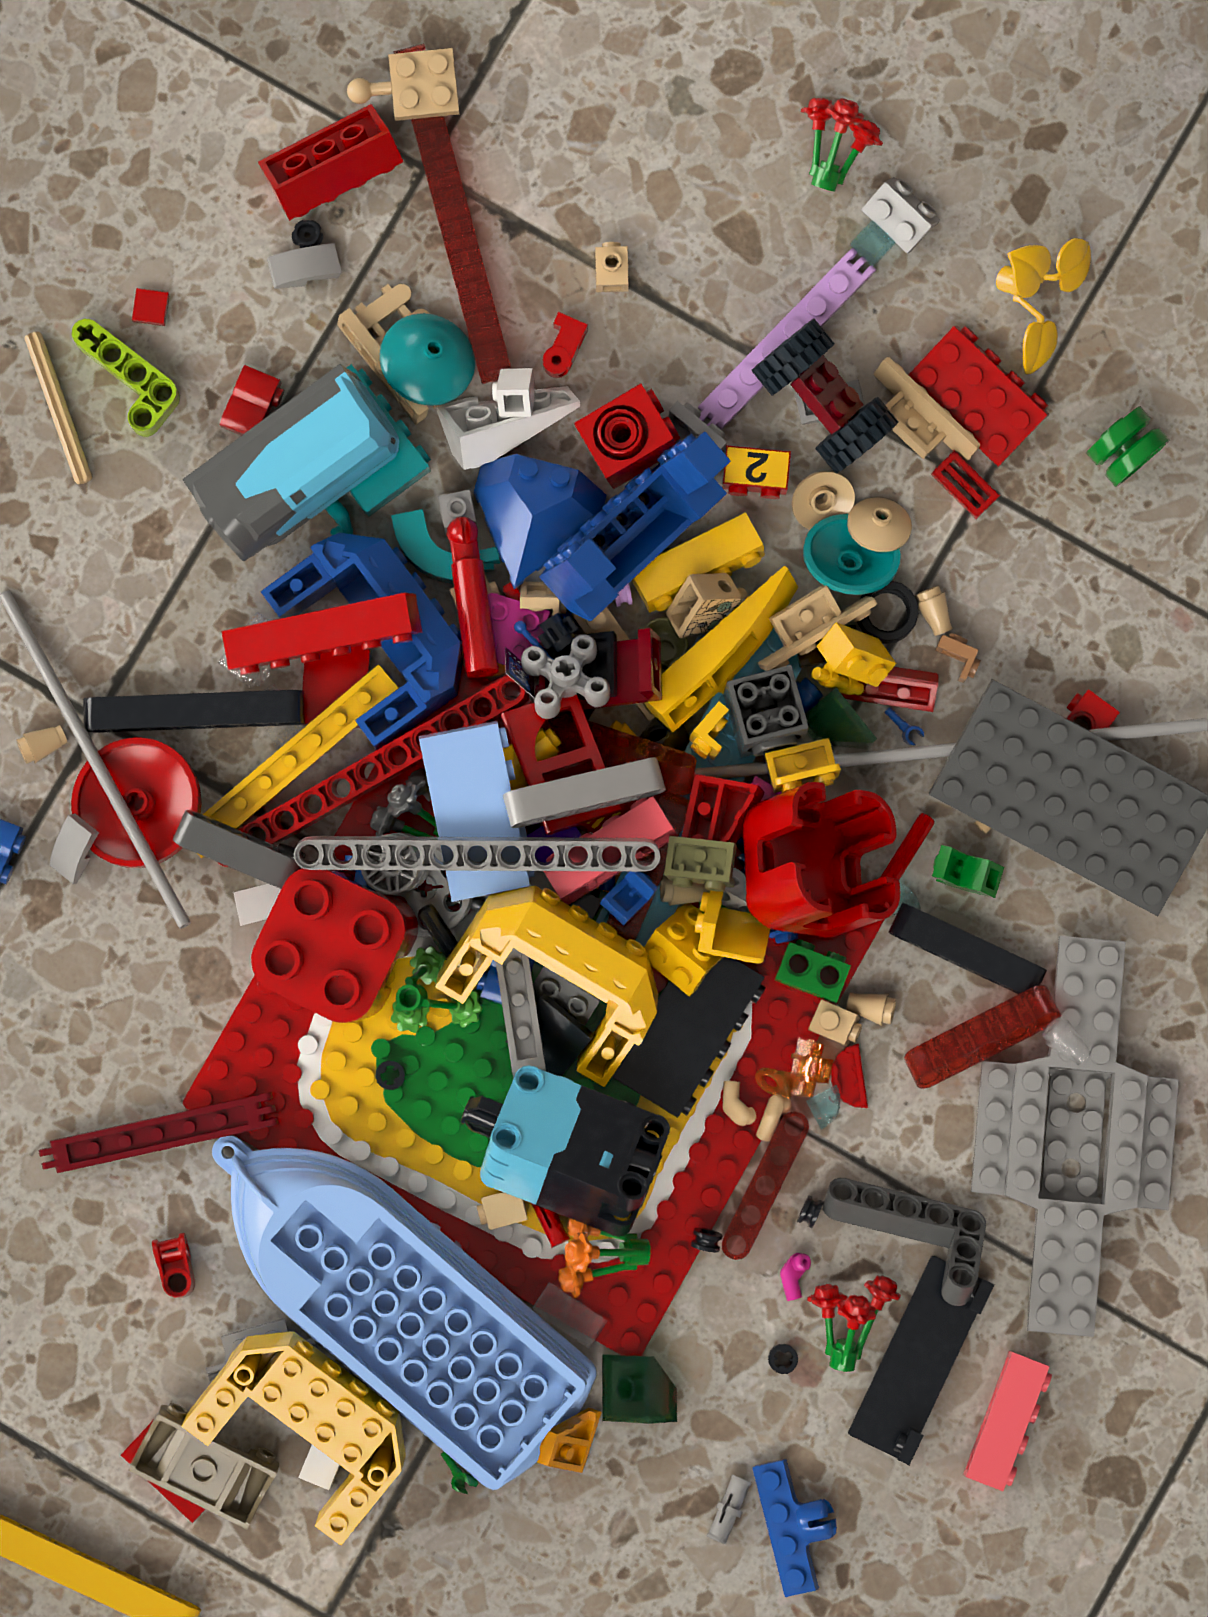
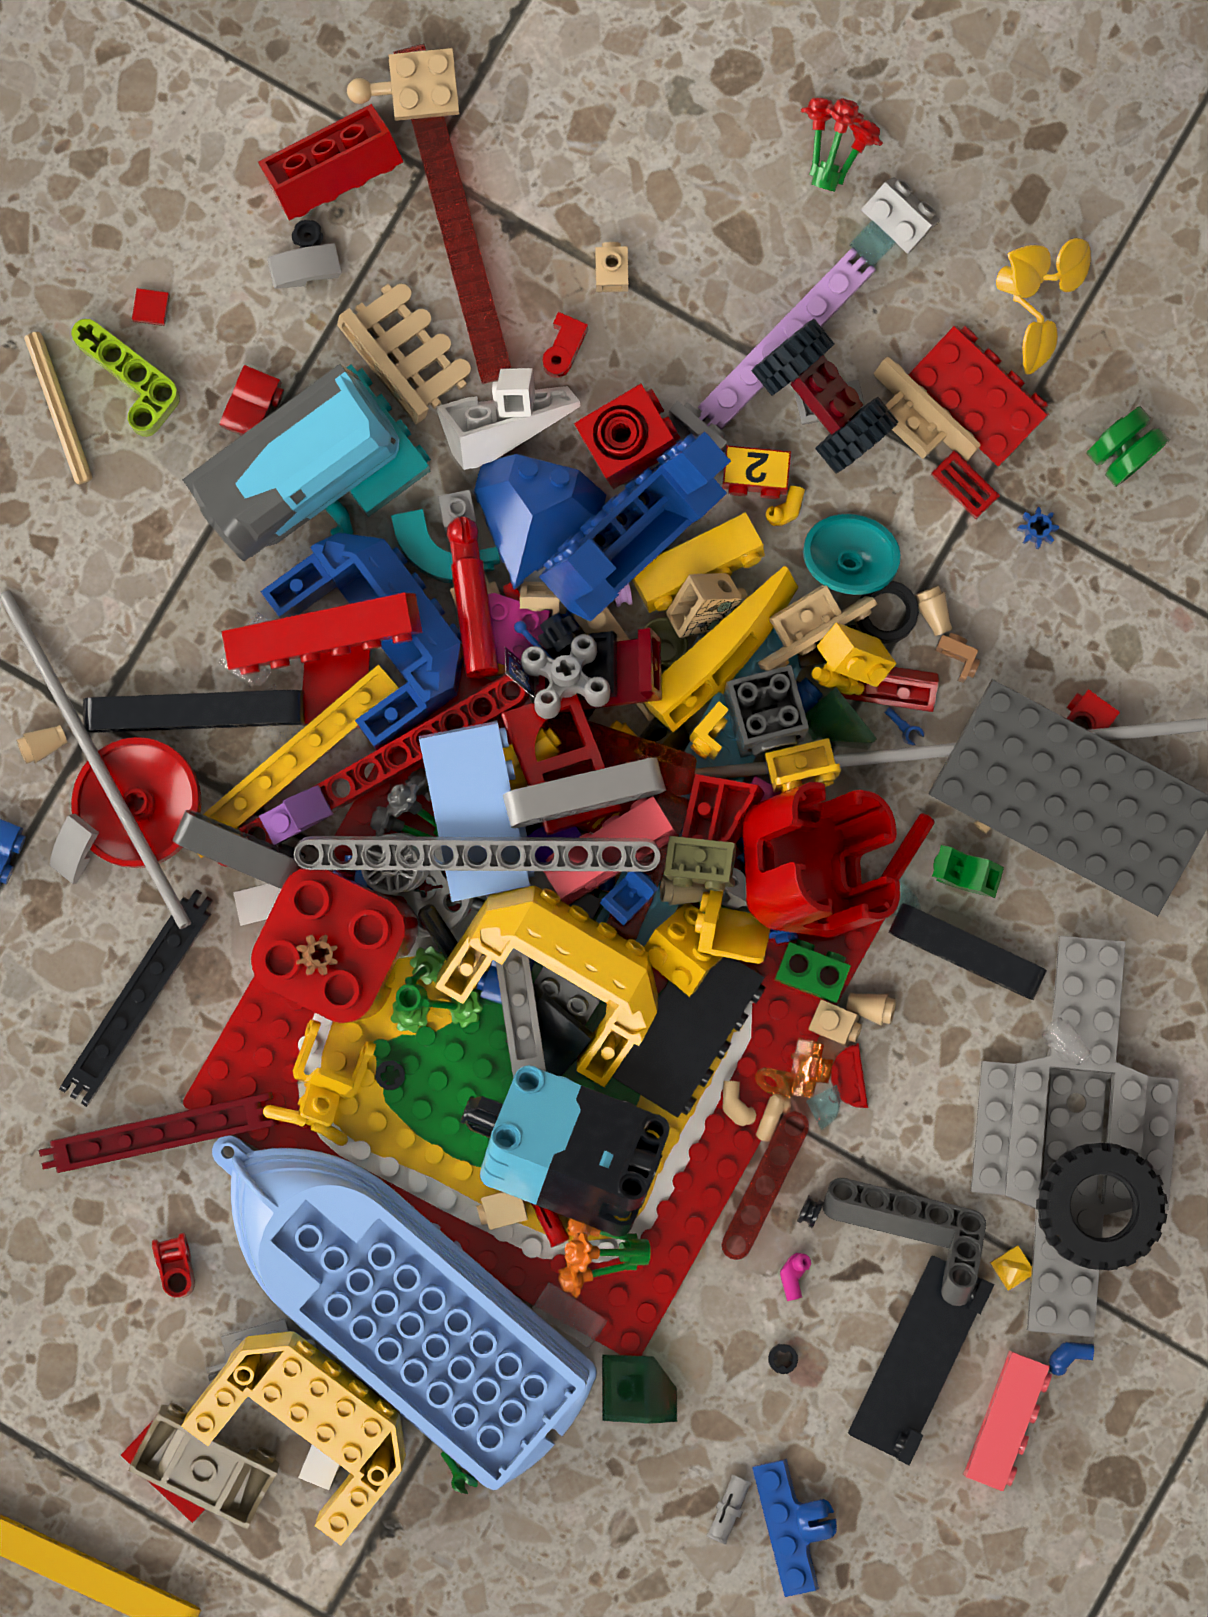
teal dish [379,313,475,406] -> none
light orange wing [537,1408,602,1473] -> none
black bush [690,1228,723,1253] -> none
tan dish [792,471,855,530] -> none
red plant [807,1275,901,1372] -> none
tan dish [847,497,912,552] -> none
clear red beam [904,985,1061,1089] -> none
none -> black hinge [59,889,213,1107]
none -> medium lavender slope [259,785,334,845]
none -> yellow piece [263,1019,376,1146]
none -> medium nougat gear [296,935,338,975]
none -> yellow arm [765,486,805,526]
none -> yellow tile [989,1245,1032,1291]
none -> blue gear [1017,507,1059,549]
none -> black tyre [1036,1143,1168,1271]
none -> blue arm [1048,1342,1094,1376]

